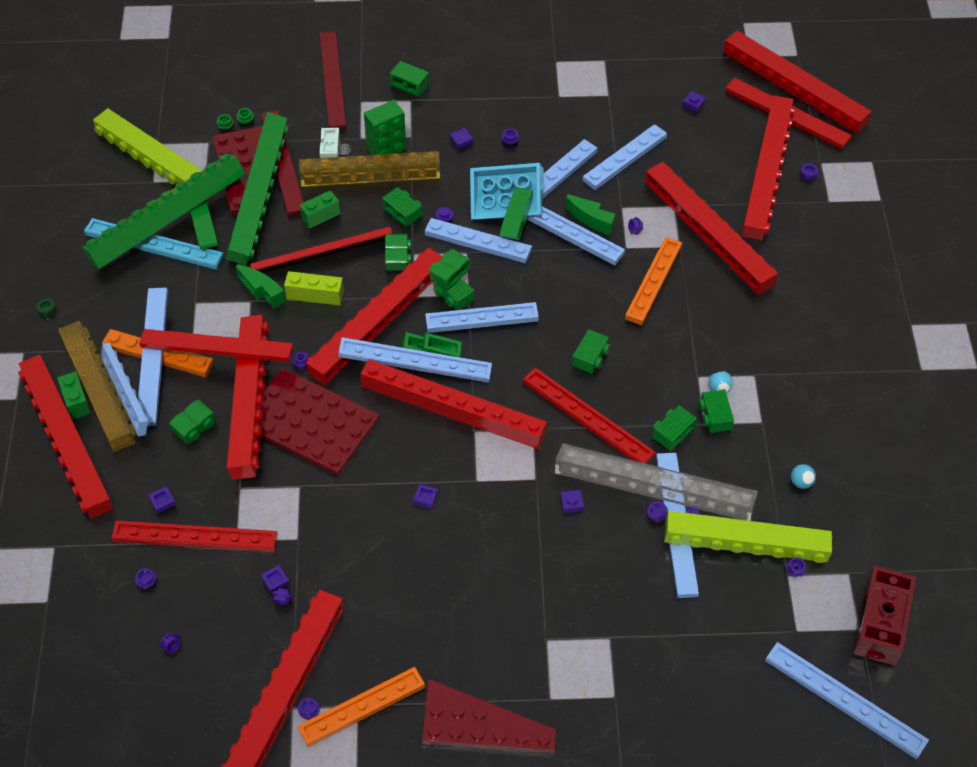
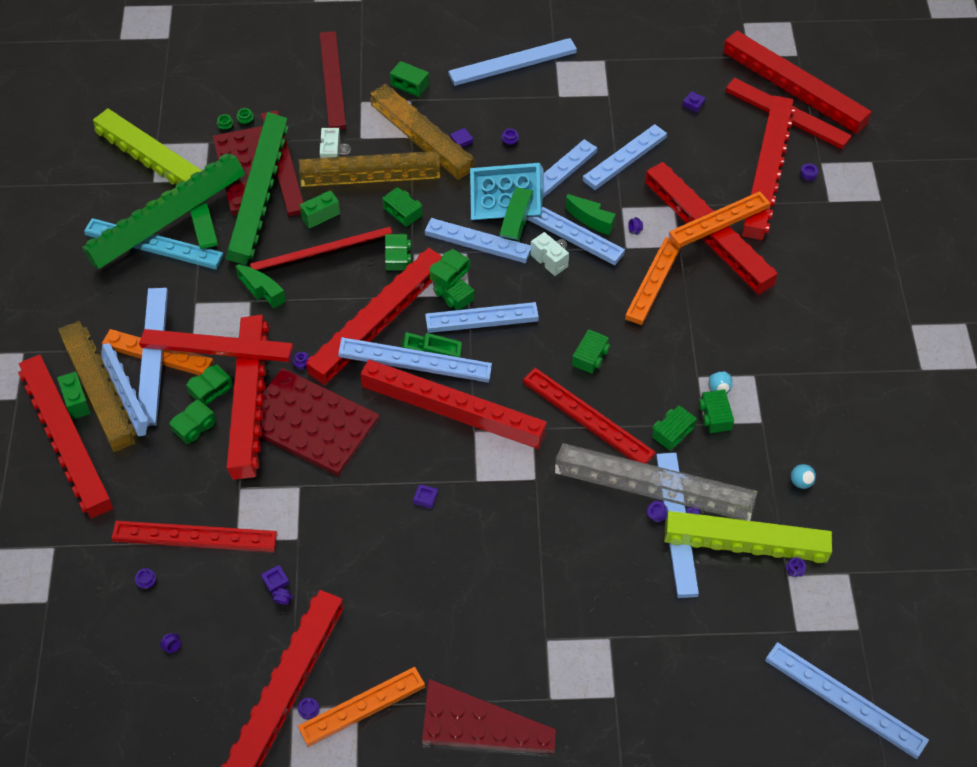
dark green tile [36,299,57,317] -> none
dark purple plate [148,486,176,514] -> none
lime brick [284,271,344,306] -> none
green brick [364,100,406,162] -> none
dark purple plate [436,207,453,223] -> none
dark purple plate [560,490,584,513] -> none
dark red plate [853,566,916,666] -> none
none -> green brick [186,364,233,405]
none -> clear yellow brick [370,84,474,180]
none -> light blue tile [448,38,577,86]
none -> light aqua piece [531,232,569,276]
none -> orange plate [669,191,770,248]

